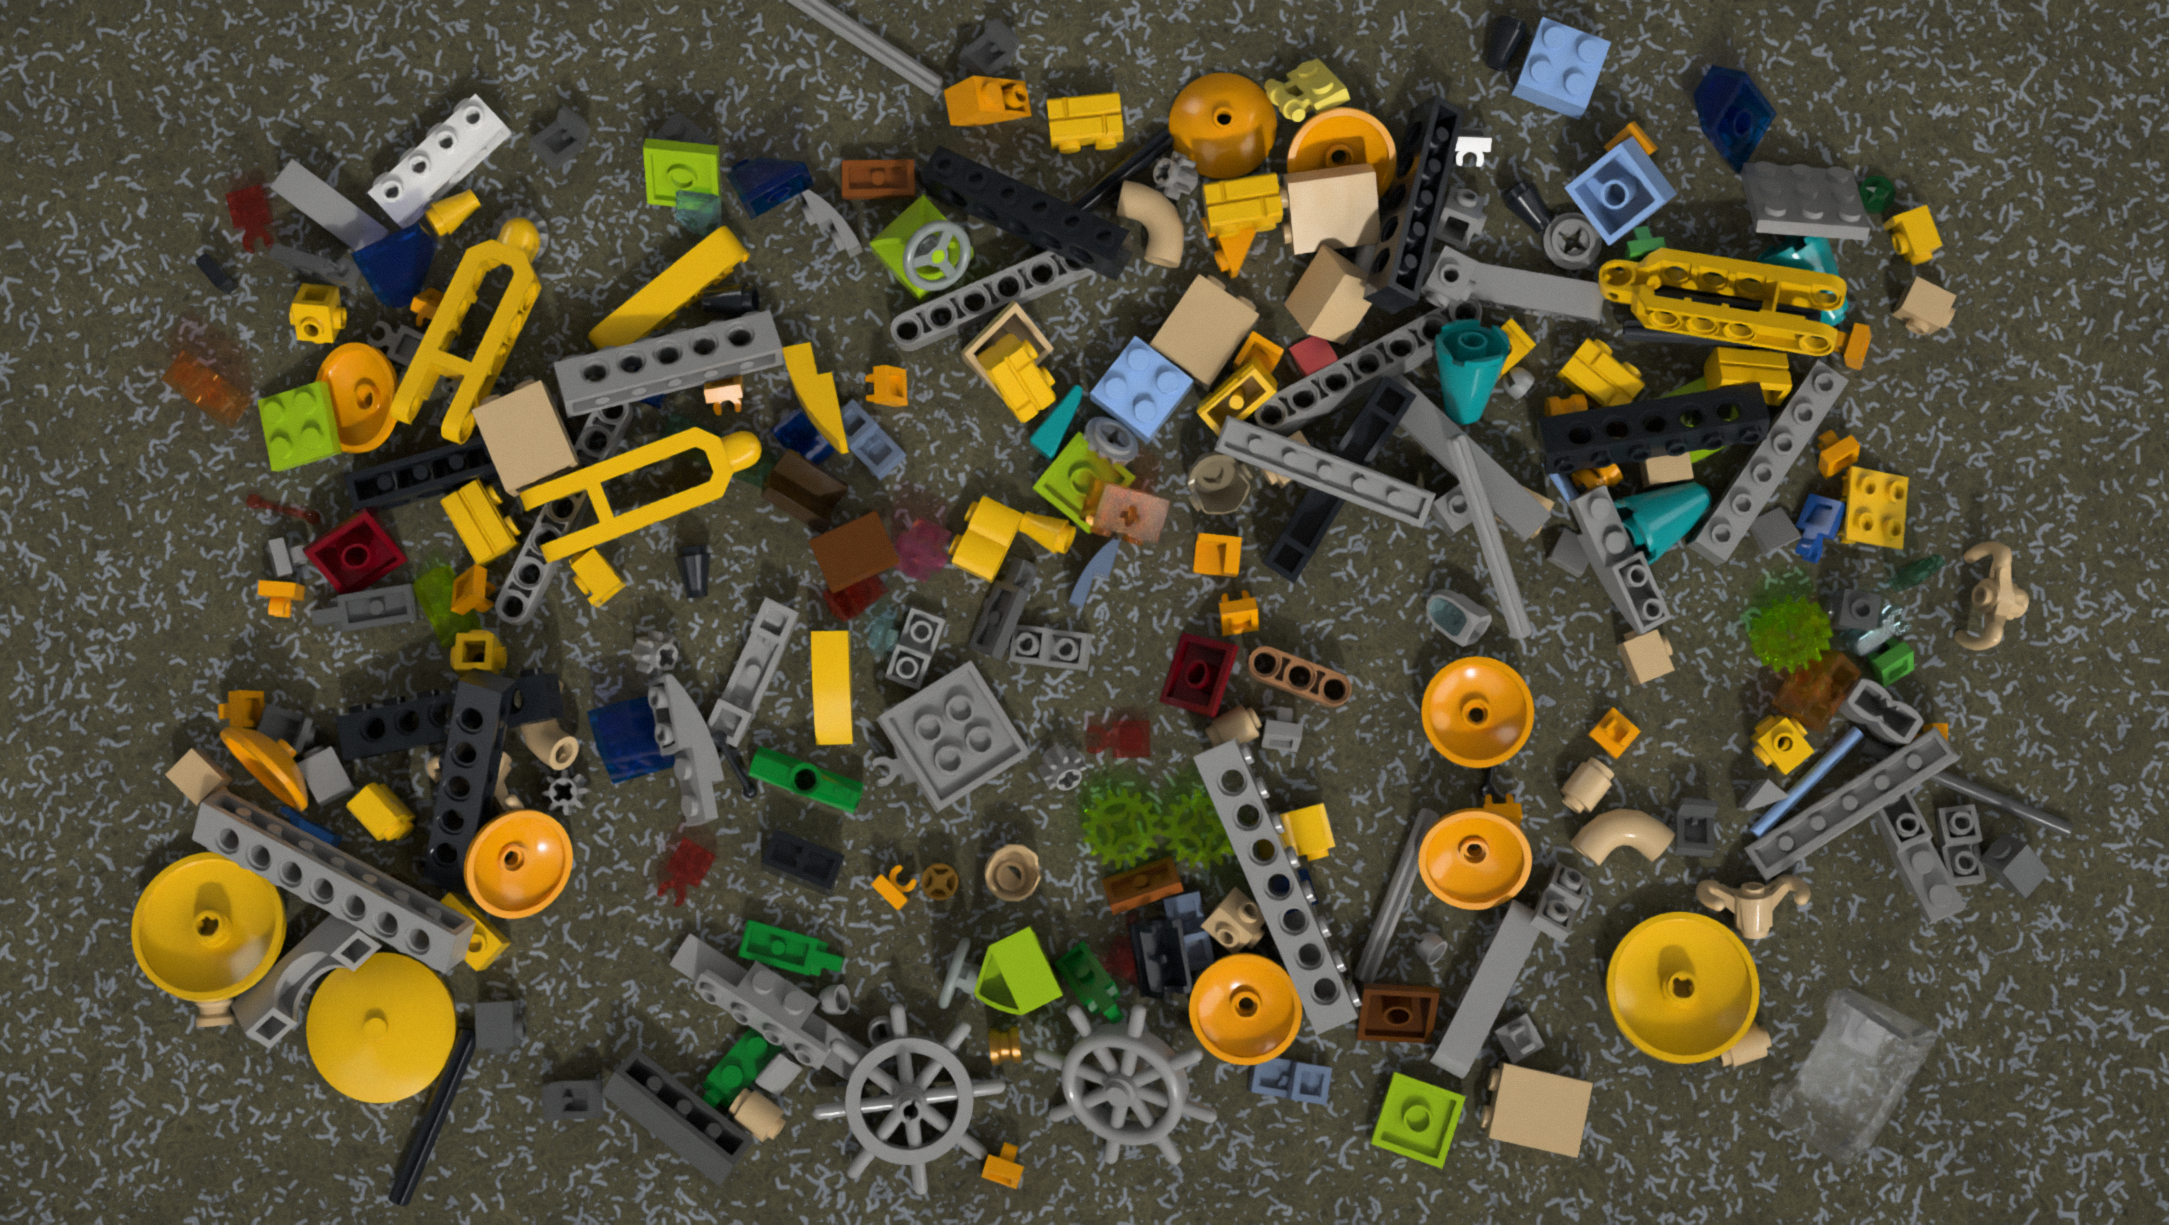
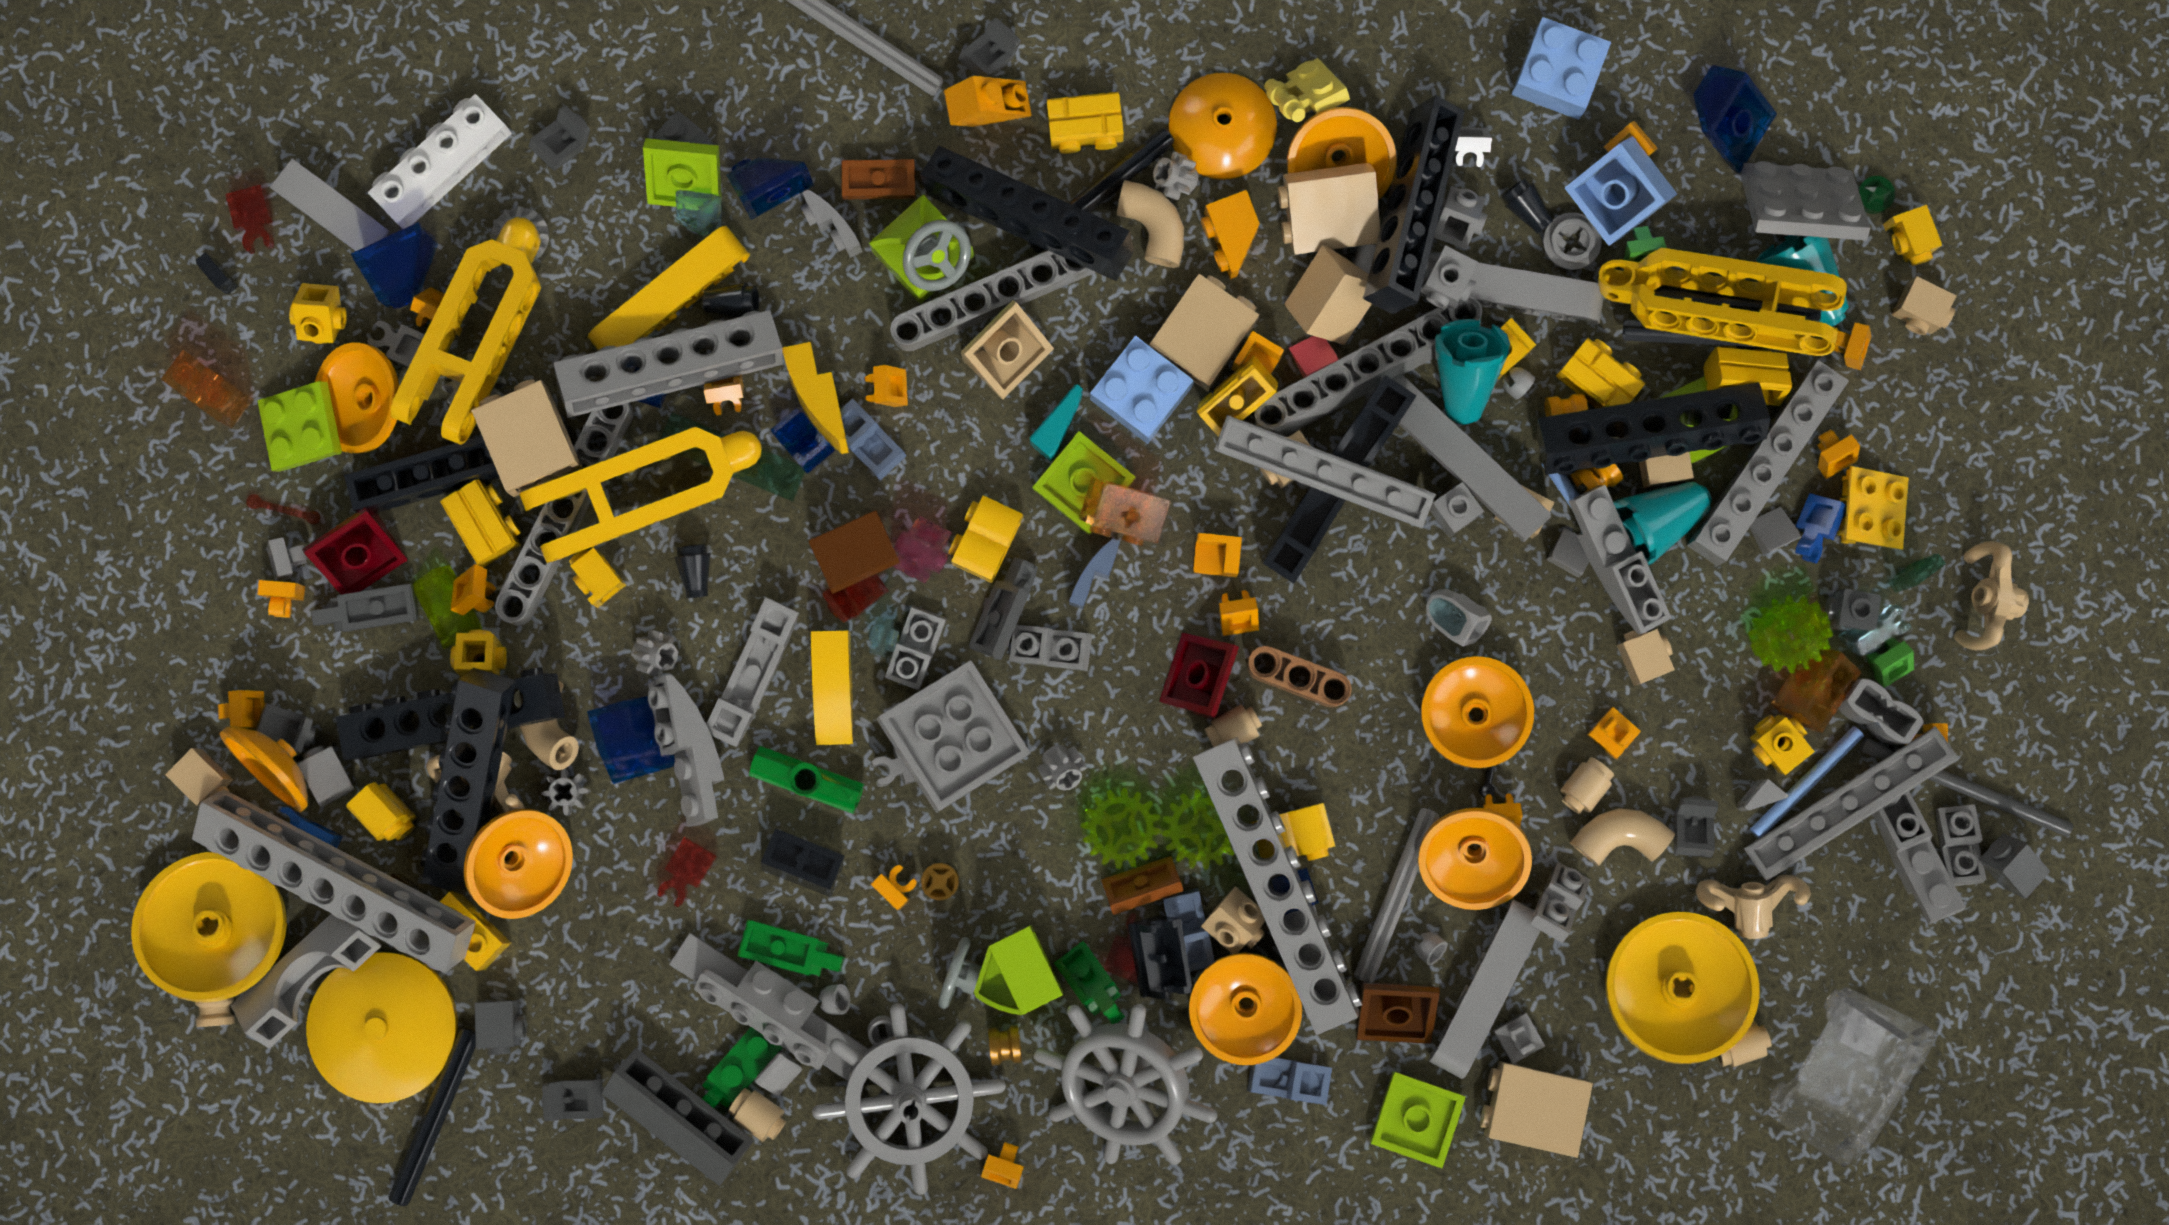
dark grey hinge [269,243,364,289] -> none
yellow cone [424,189,481,237] -> none
black hinge [711,730,758,799] -> none
dark brown panel [761,448,848,534] -> none
yellow brick [977,333,1057,423] -> none
tan hair [984,844,1041,902] -> none
yellow cone [1019,511,1076,554] -> none
light grey gear [1083,417,1138,466] -> none
clear red plate [1087,720,1150,758] -> none
dark tan cap [1187,452,1253,514] -> none
yellow brick [1202,172,1283,238] -> none
light grey tile [1261,707,1303,752] -> none
light grey axle [1446,433,1532,640] -> none
black cone [1484,15,1527,73] -> none

